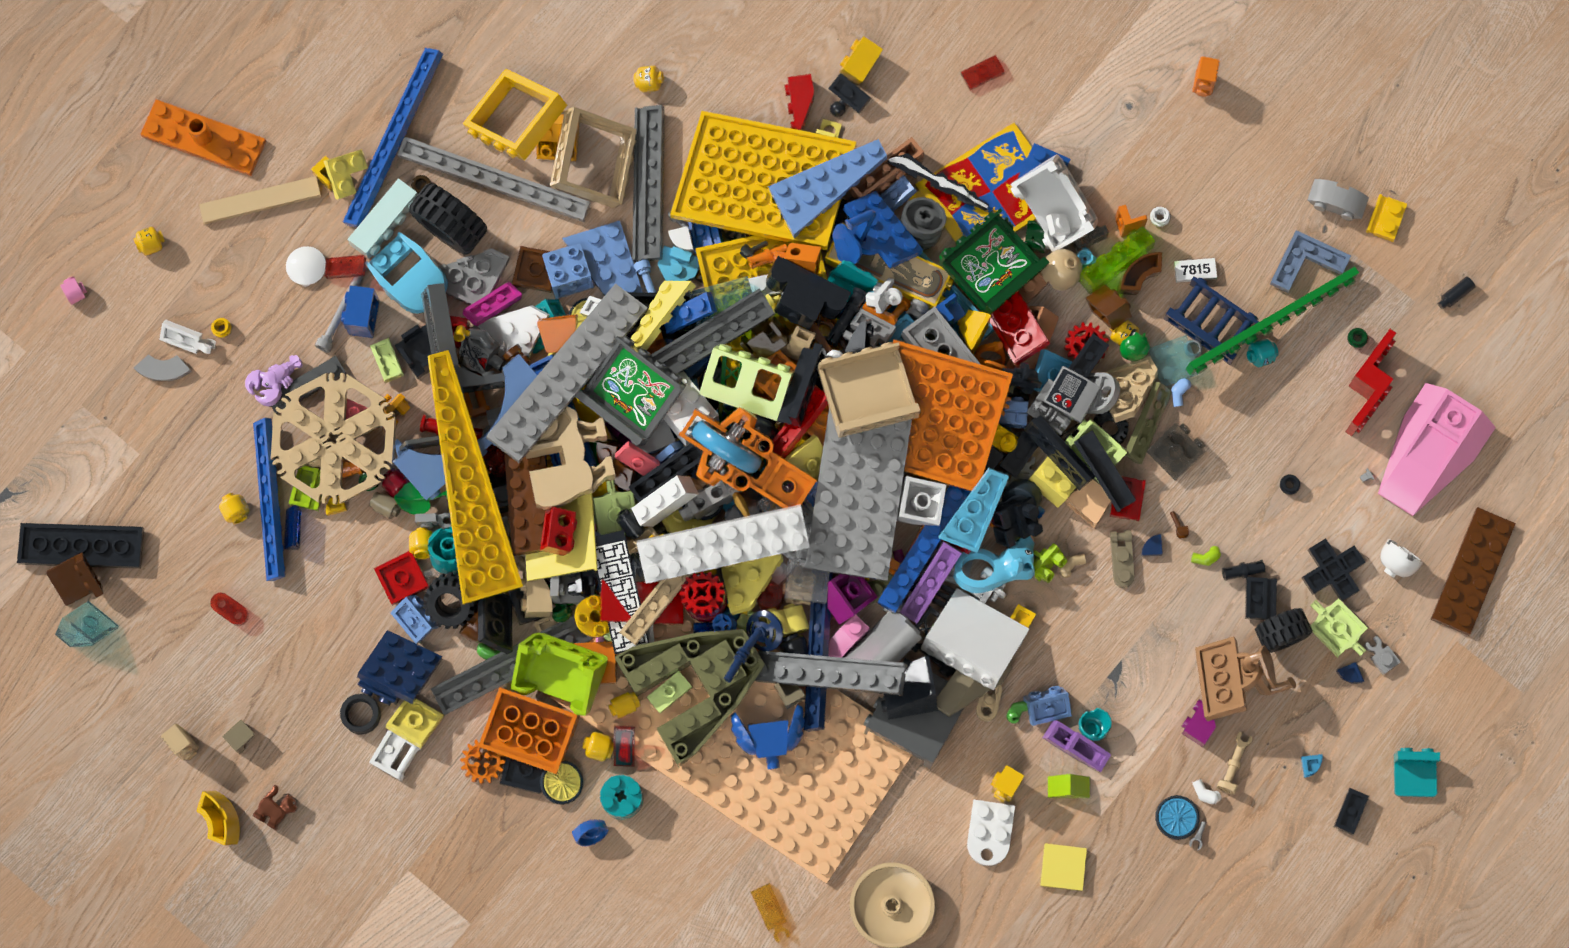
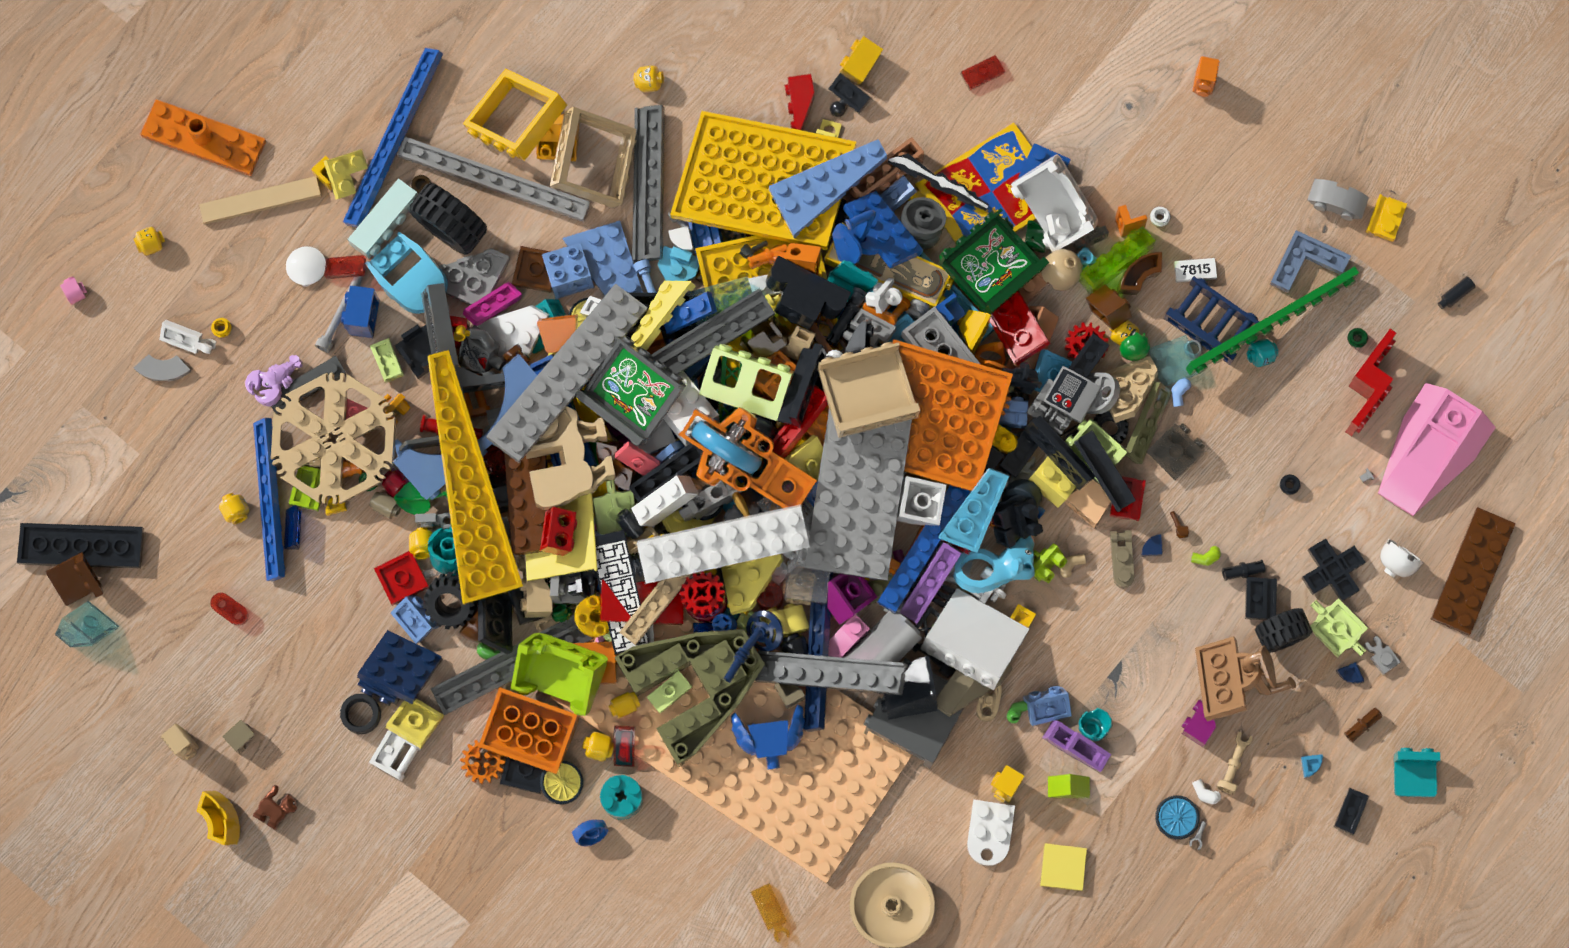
none -> reddish brown axle [1344,708,1383,743]

